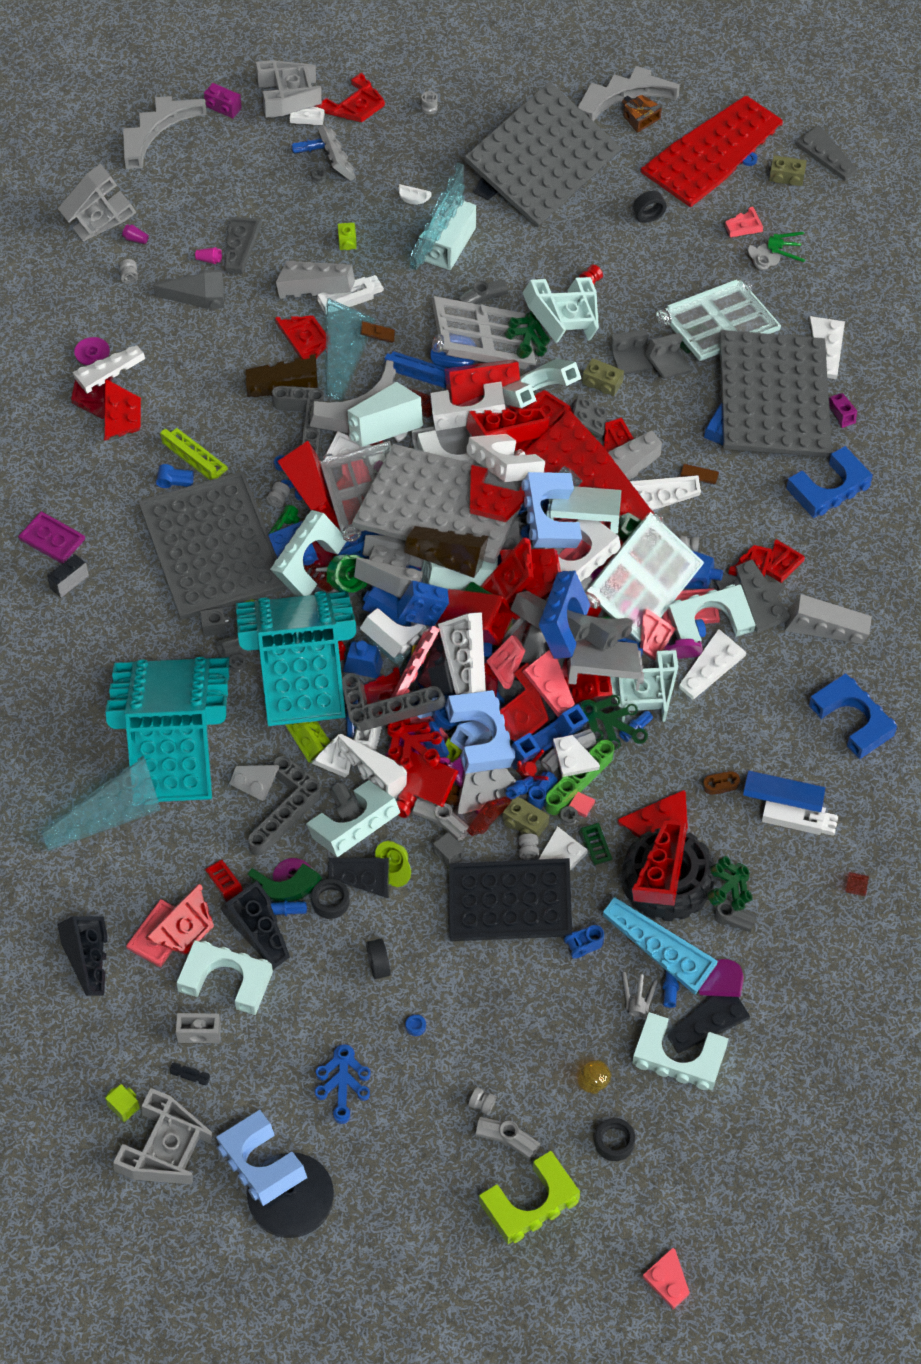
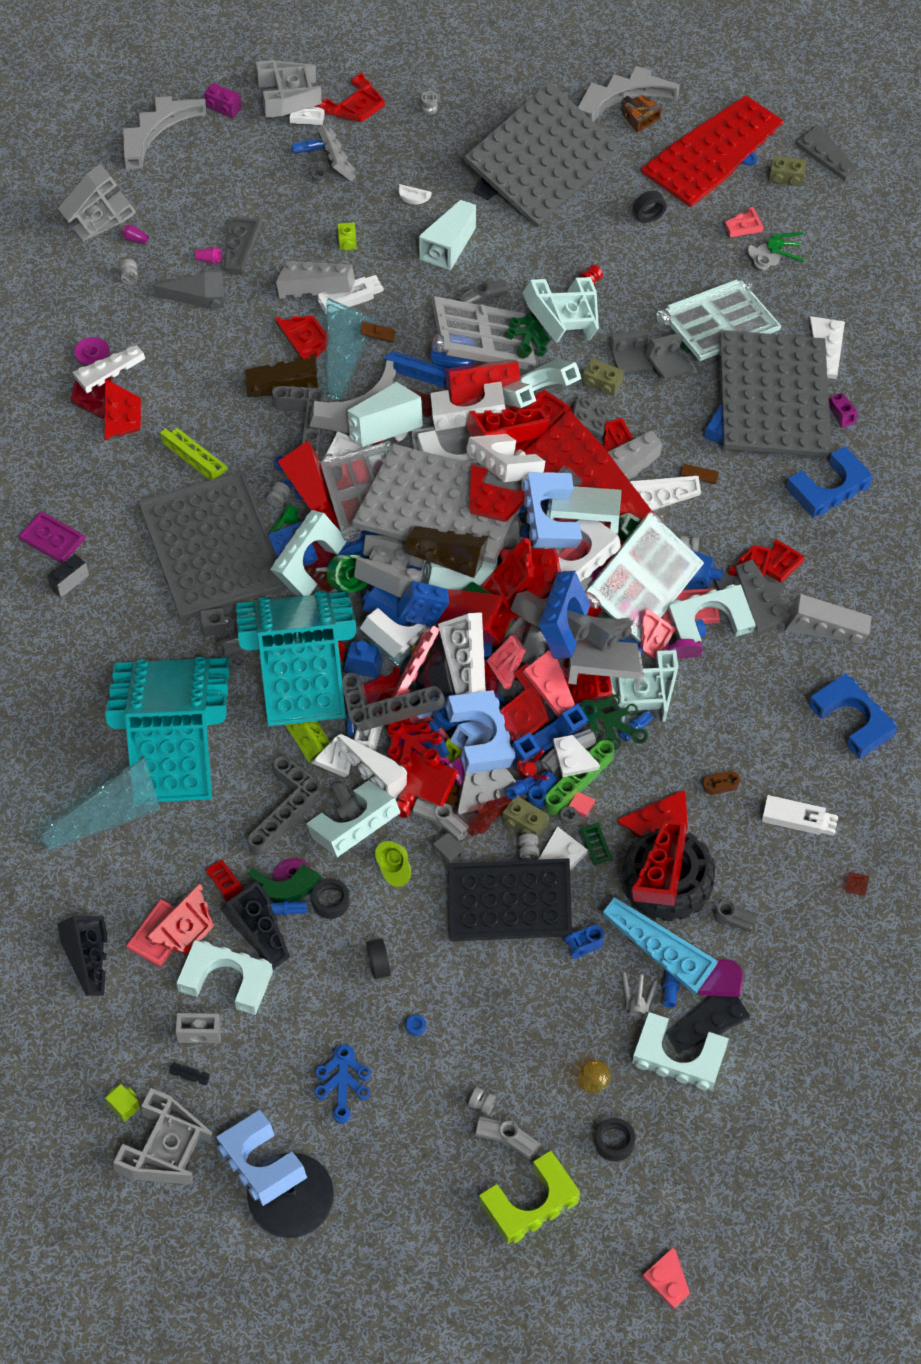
blue piece [156,464,194,488] -> none
light grey wing [229,765,279,801] -> none
black wing [329,858,390,899] -> none
clear light blue wing [410,162,465,270] -> none
white wing [679,629,746,700] -> none
dark green plant [708,856,753,912] -> none
blue tile [743,771,826,812] -> none

